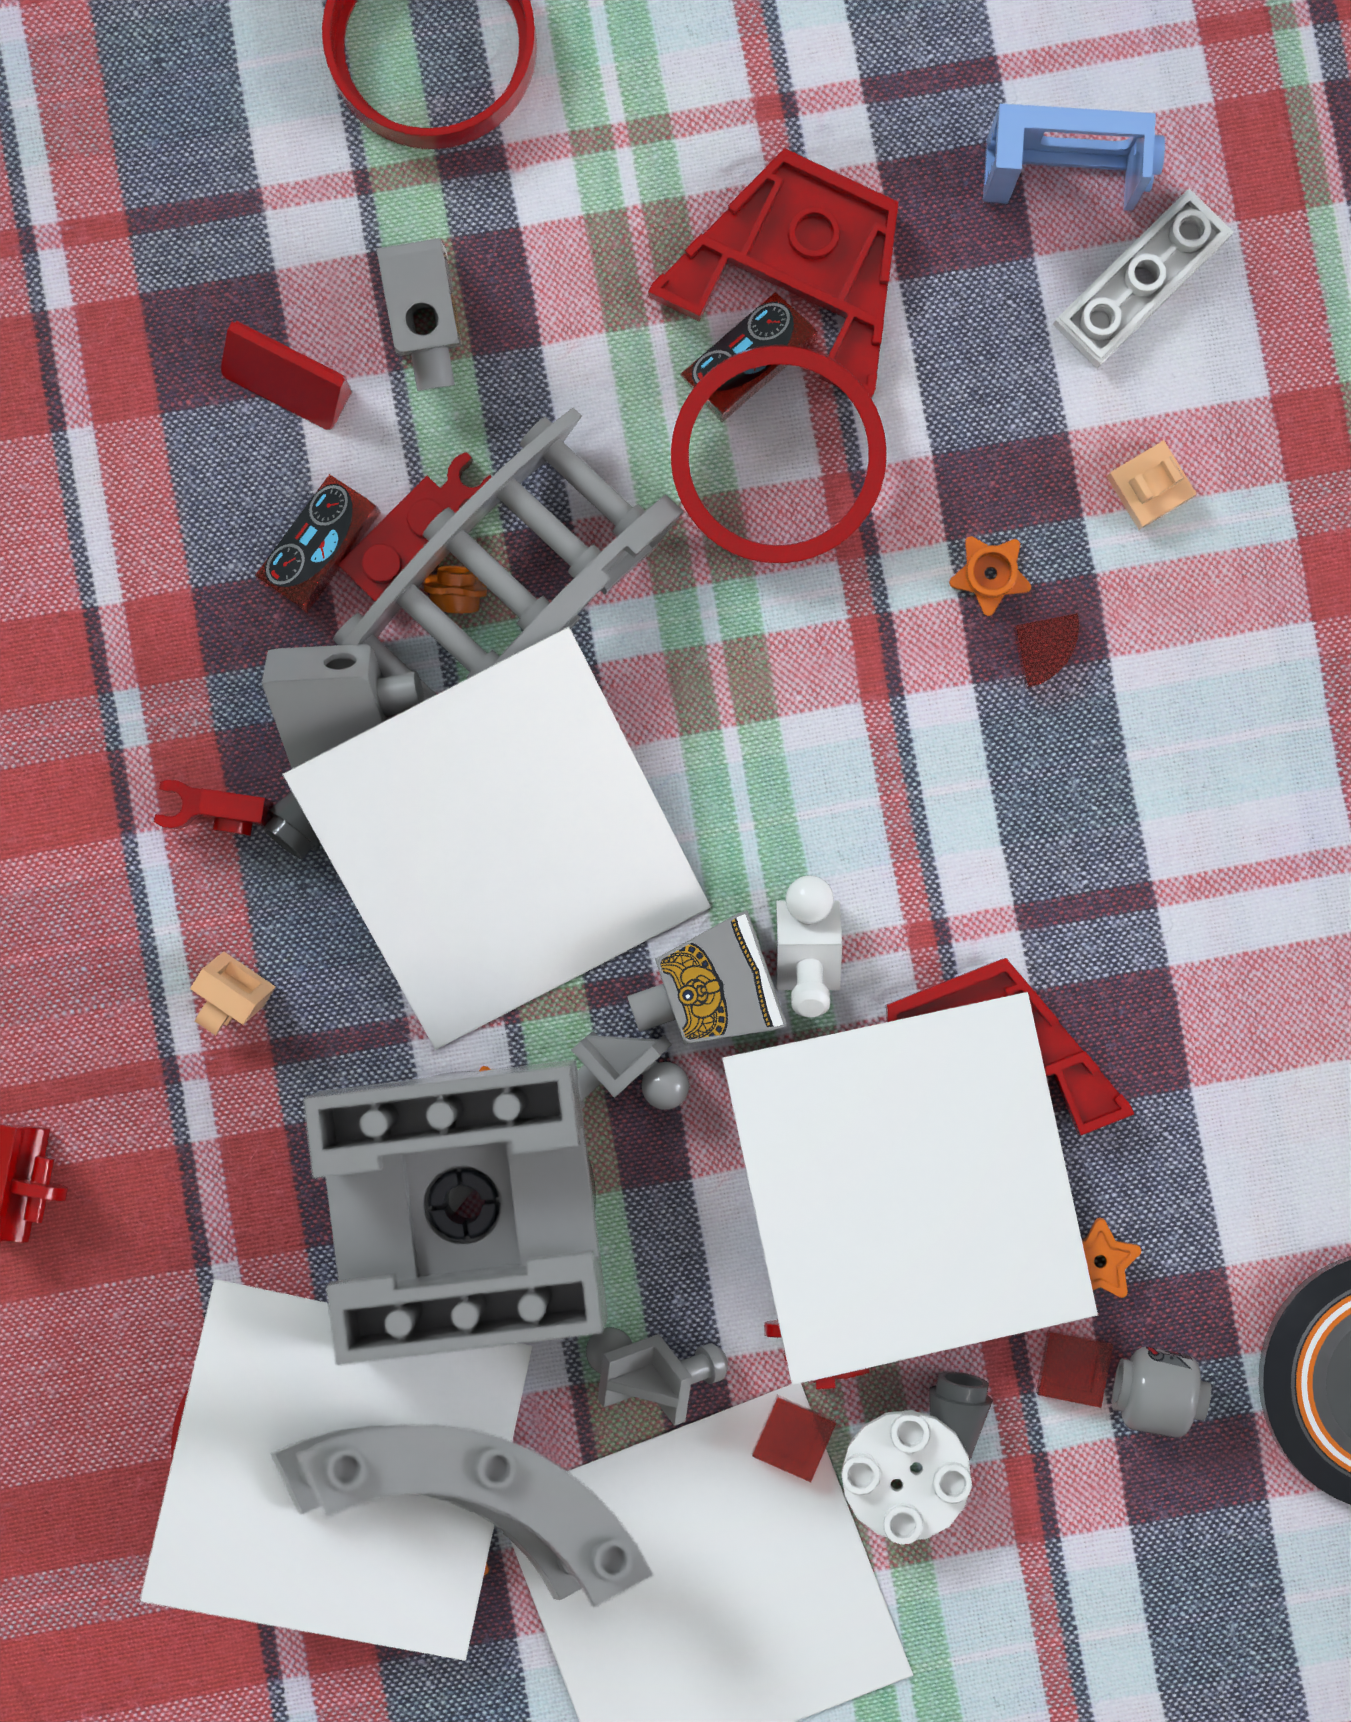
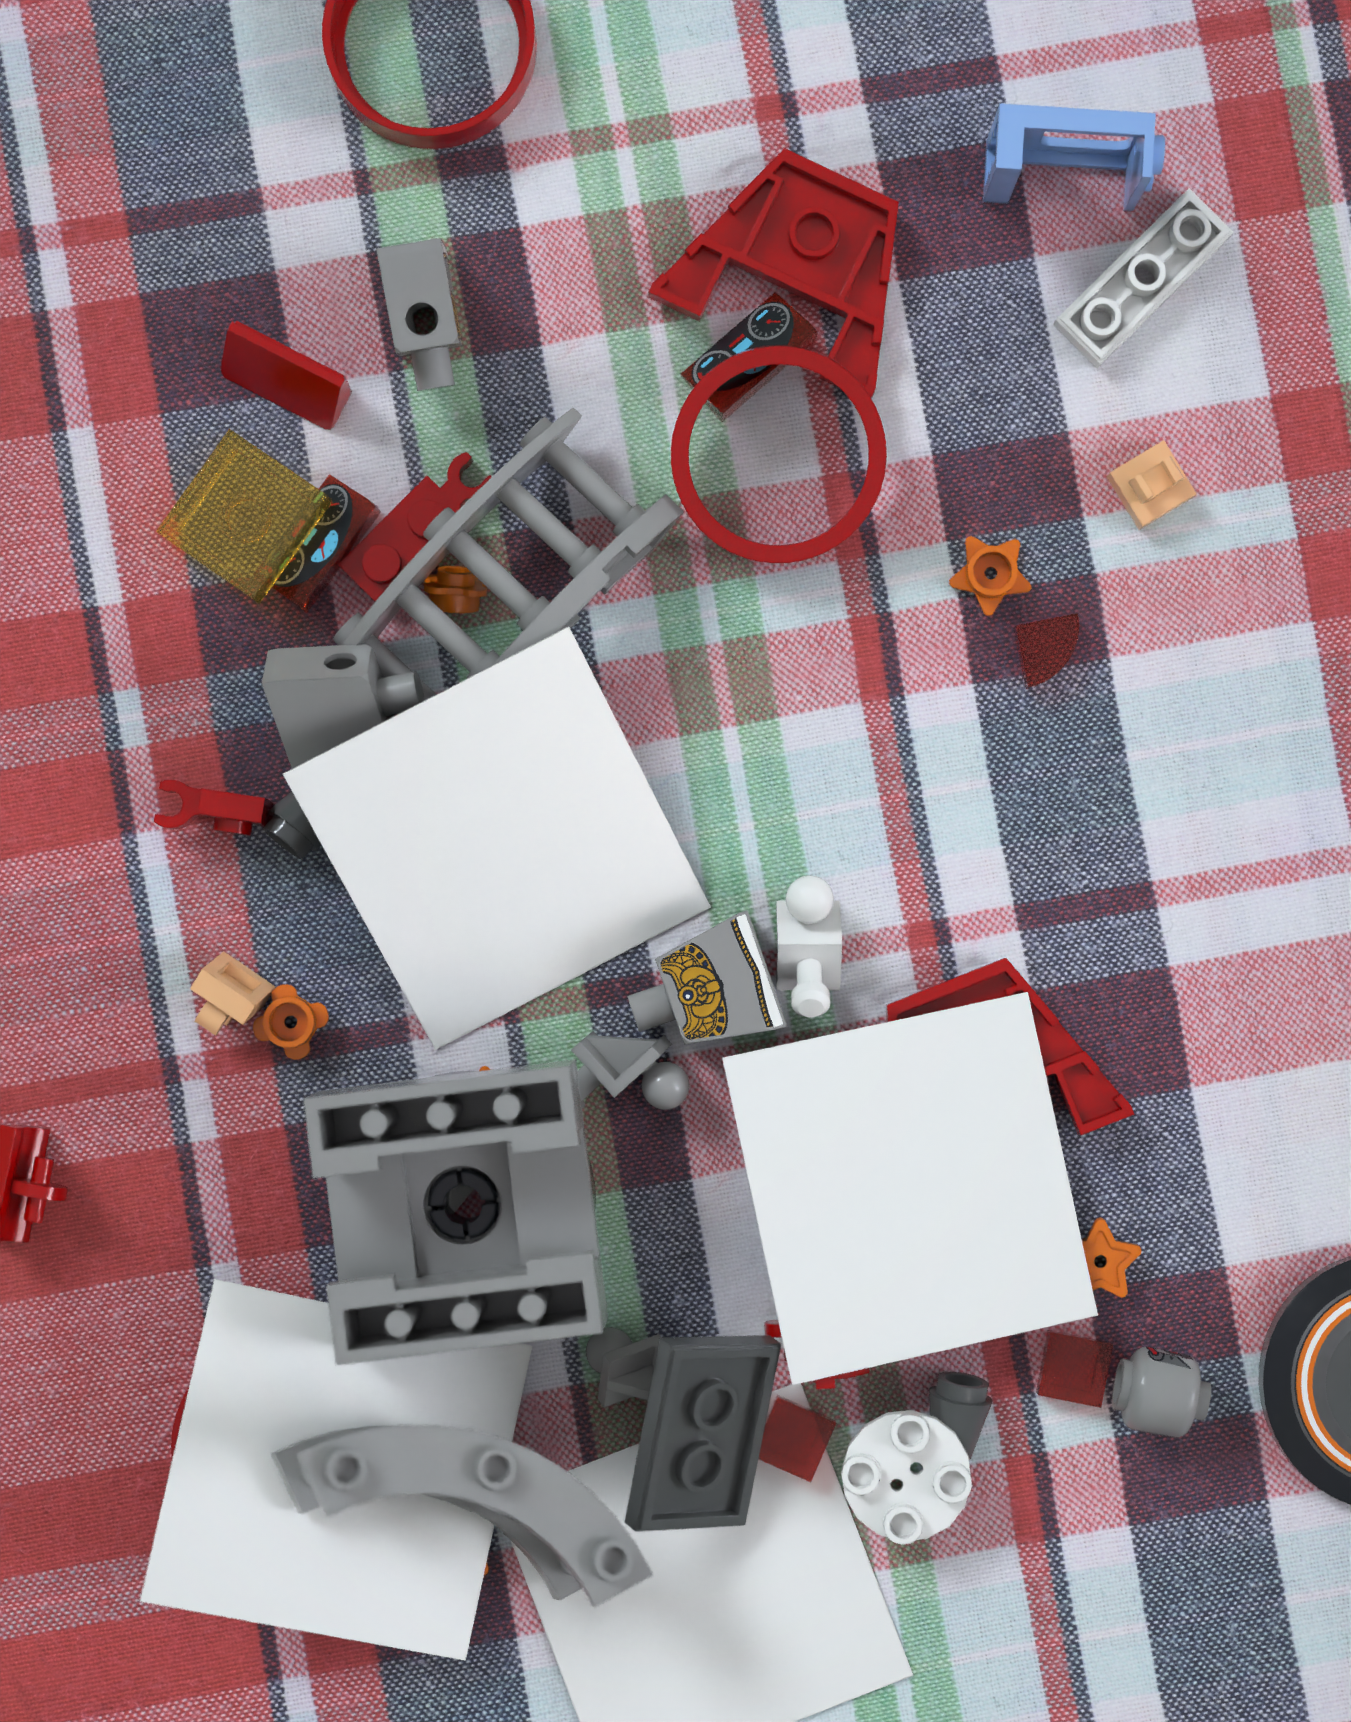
none -> clear yellow tile [156,429,333,604]
none -> orange plate [253,984,329,1060]
none -> dark grey tile [624,1335,781,1532]

